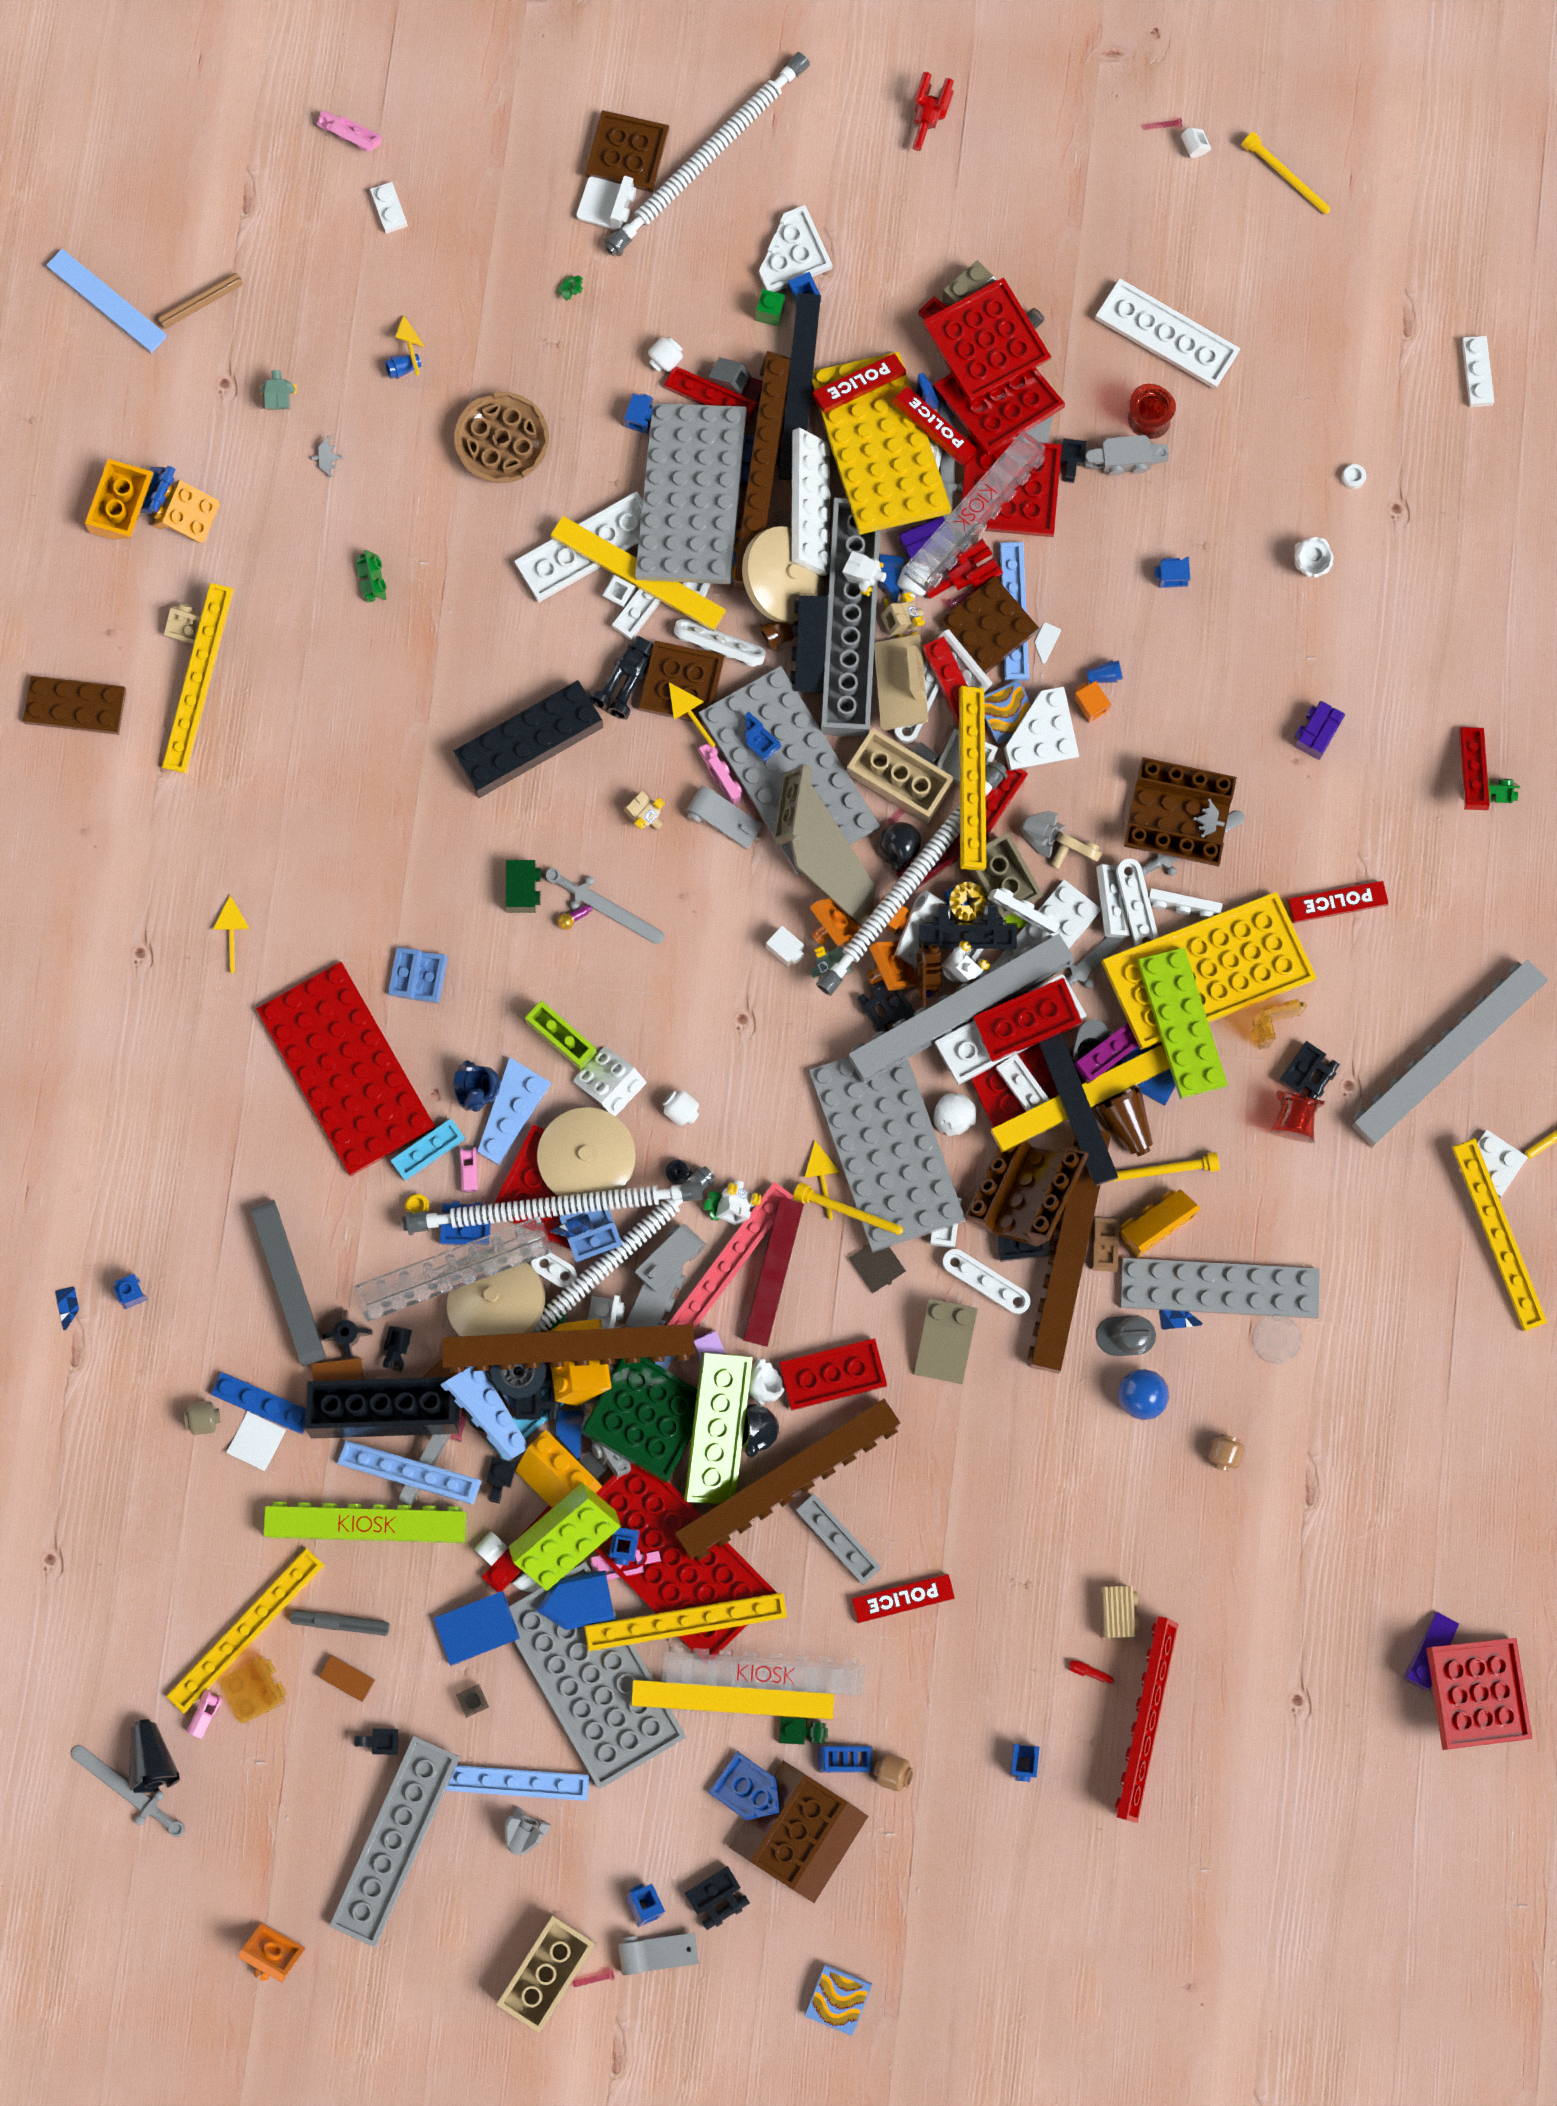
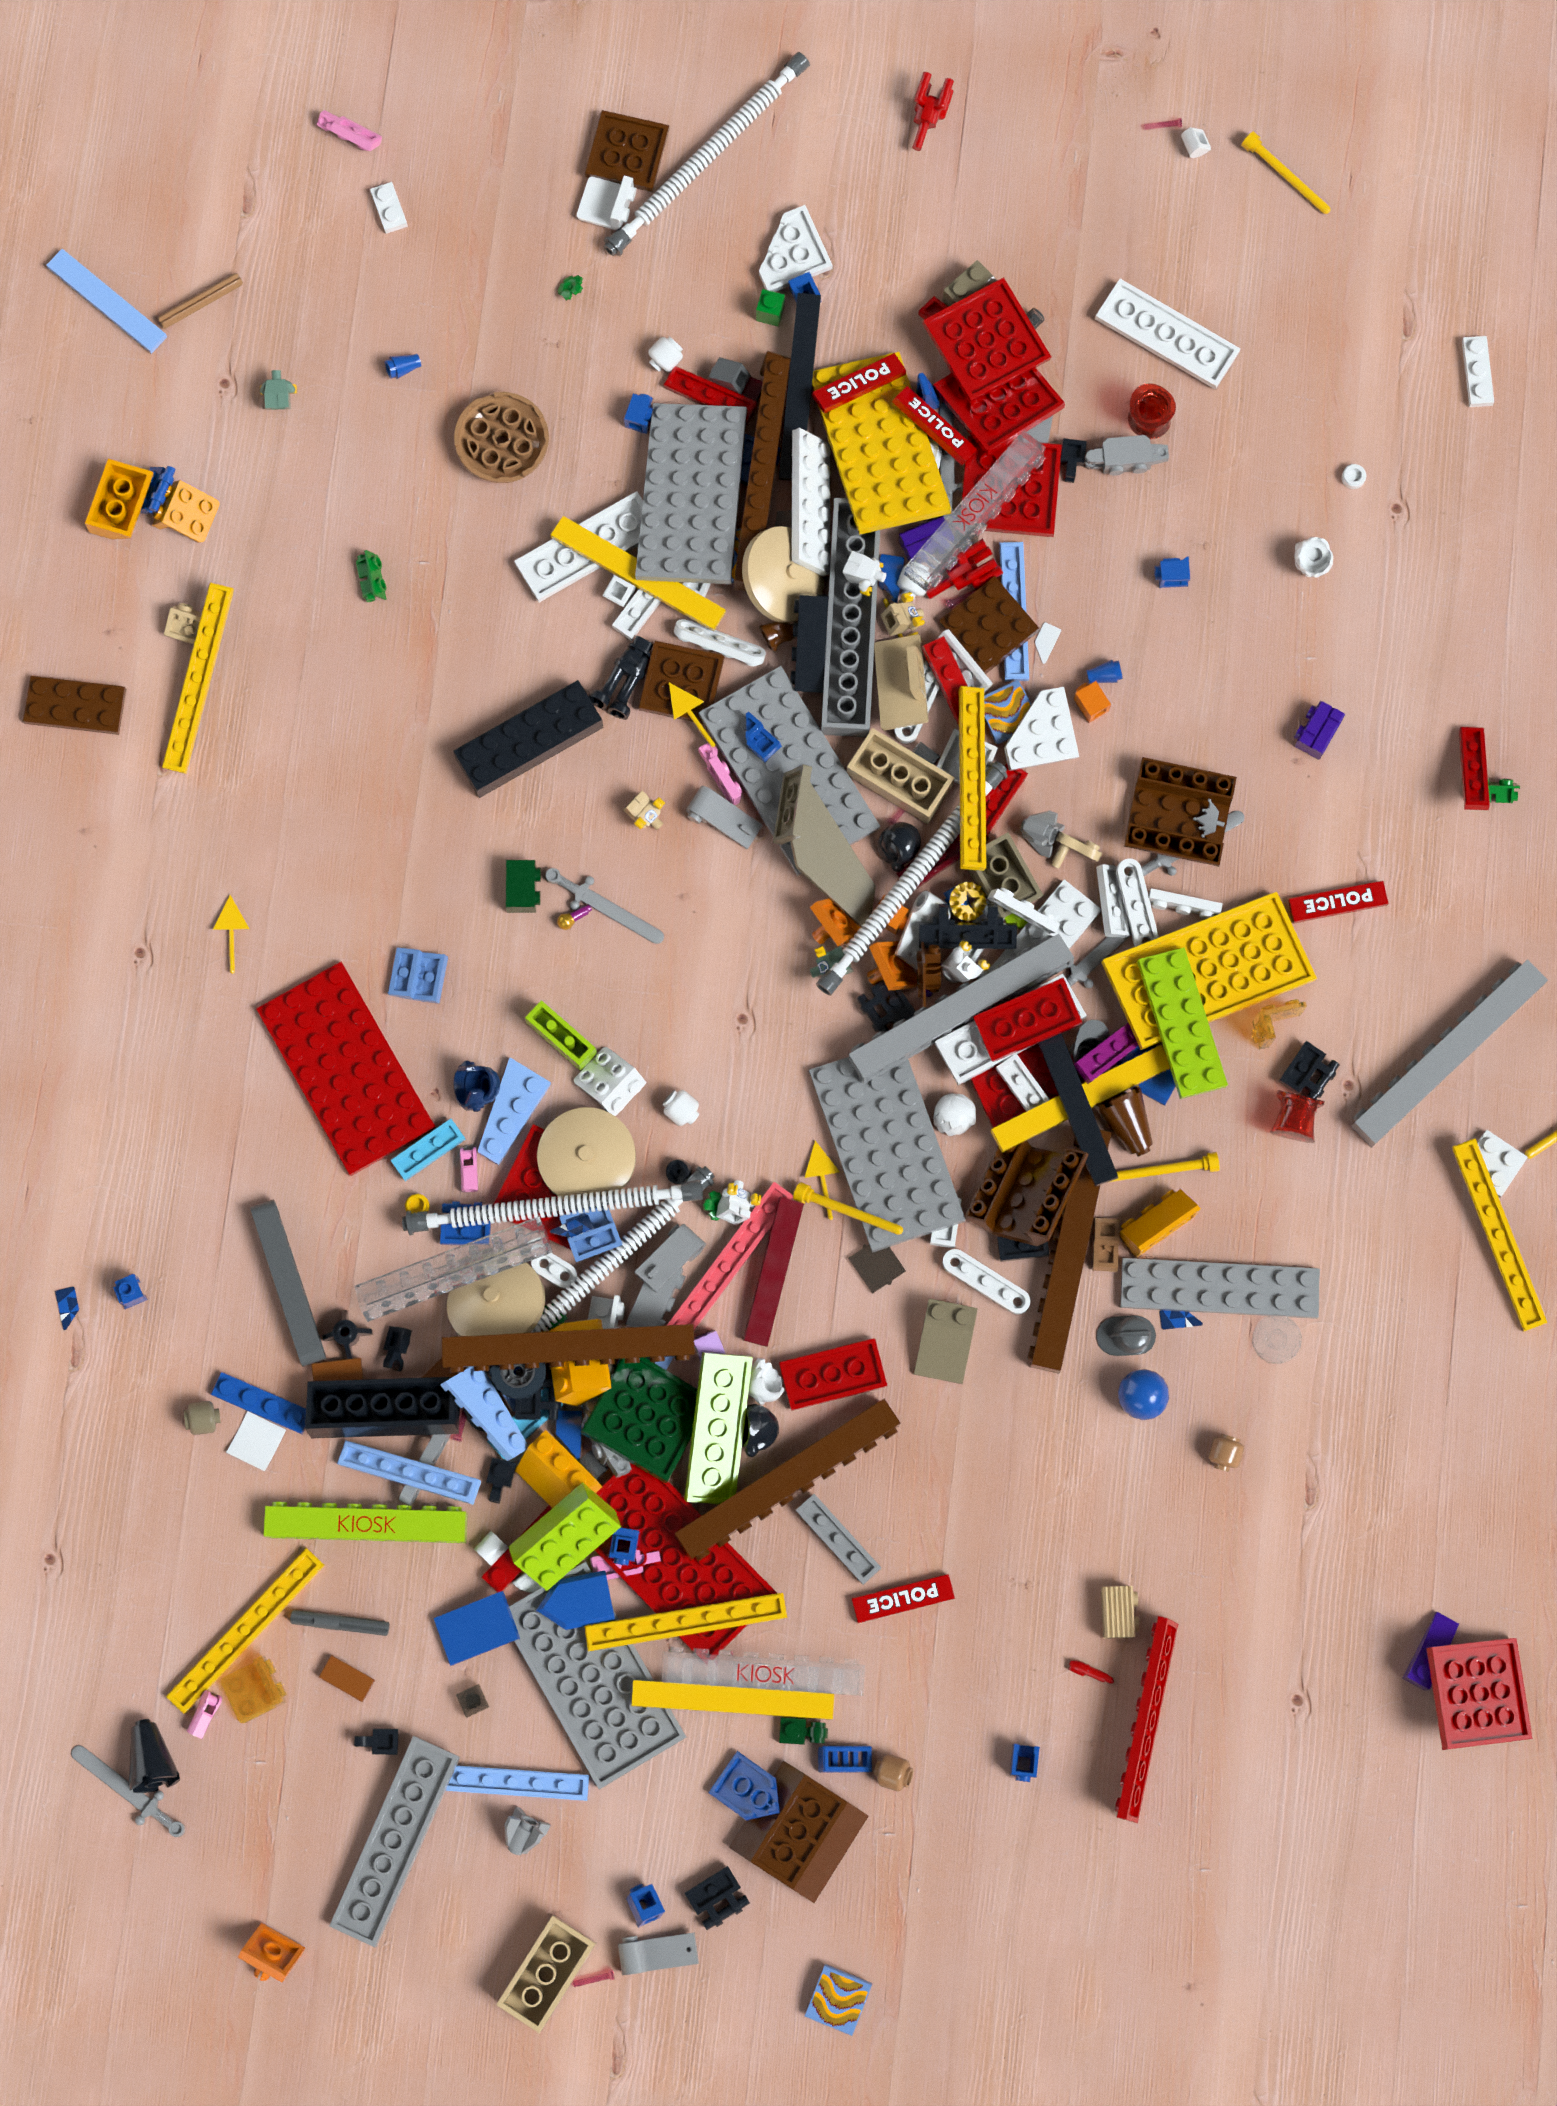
light grey piece [311,435,343,478] -> none
yellow piece [395,315,425,376] -> none
white brick [766,926,804,967] -> none

